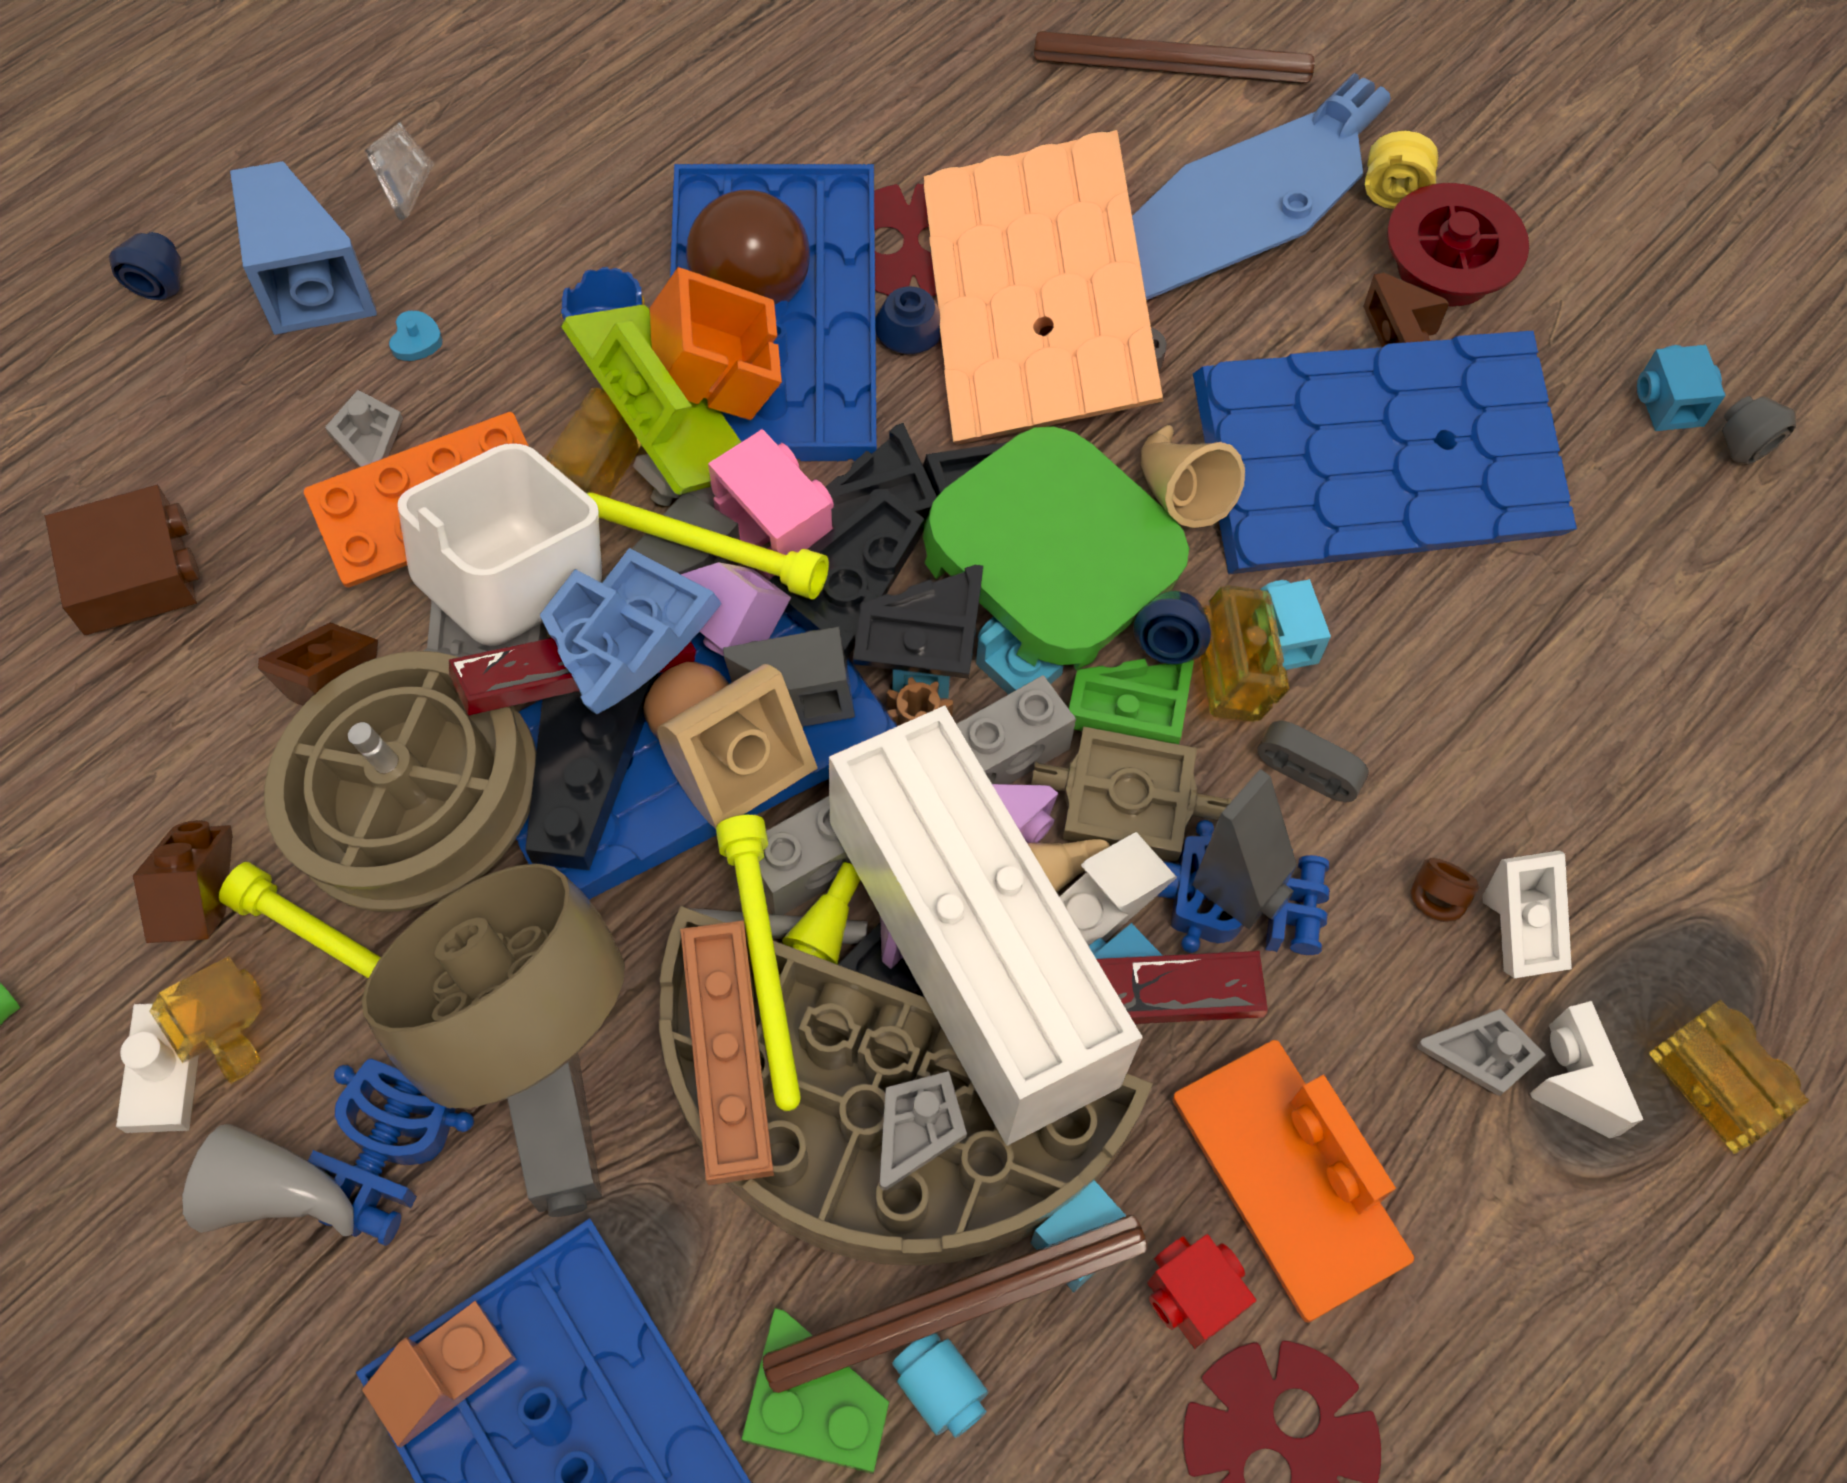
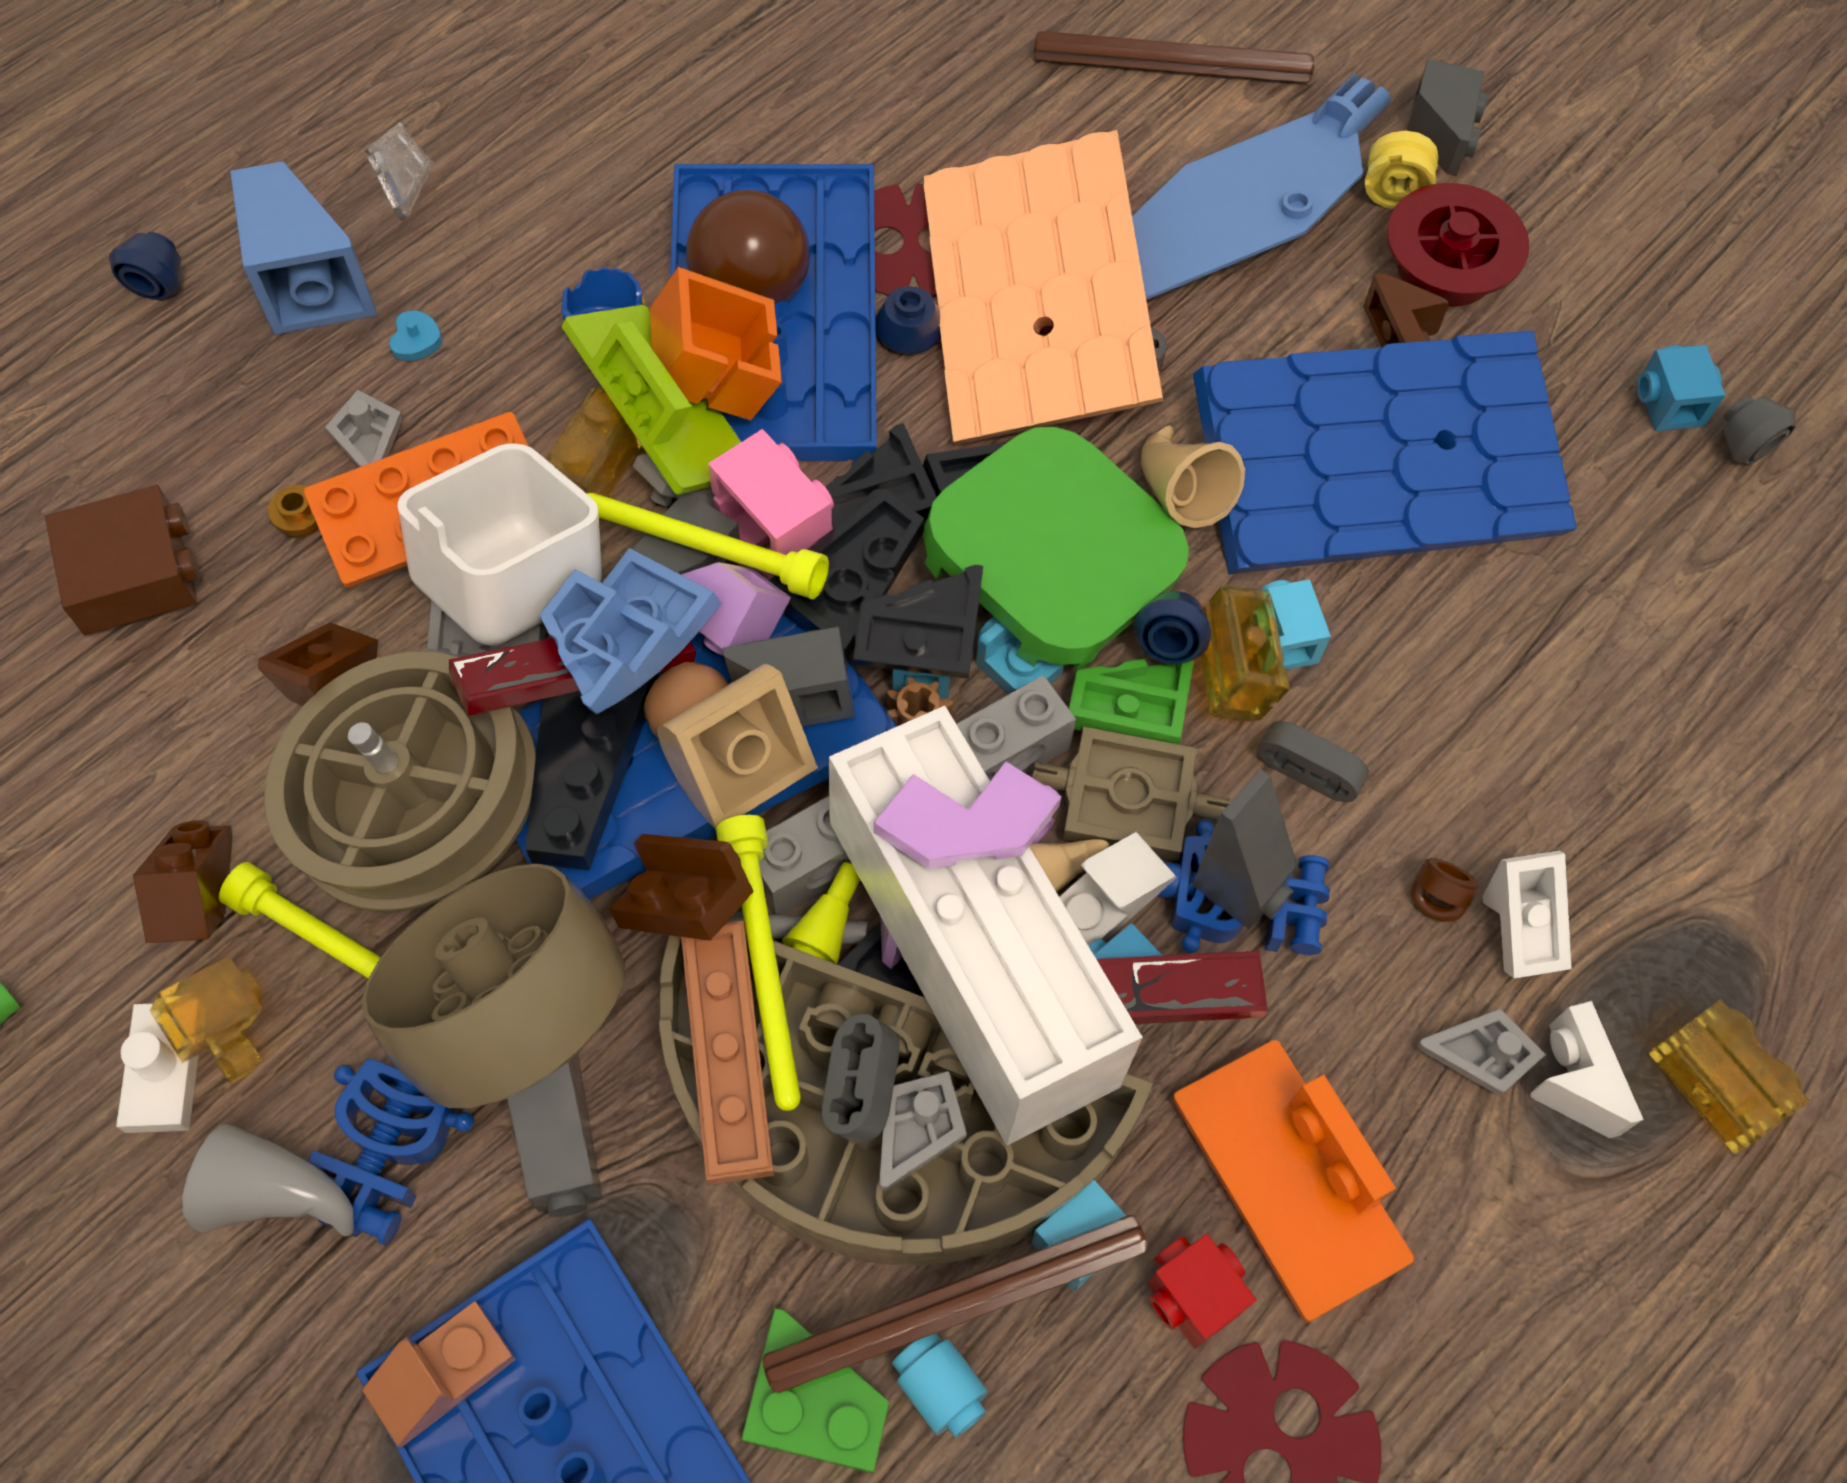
none -> pearl gold plate [268,485,319,538]
none -> reddish brown bracket [609,834,754,941]
none -> dark grey beam [822,1013,899,1144]
none -> lavender tile [873,761,1061,869]
none -> dark grey slope [1407,59,1488,176]

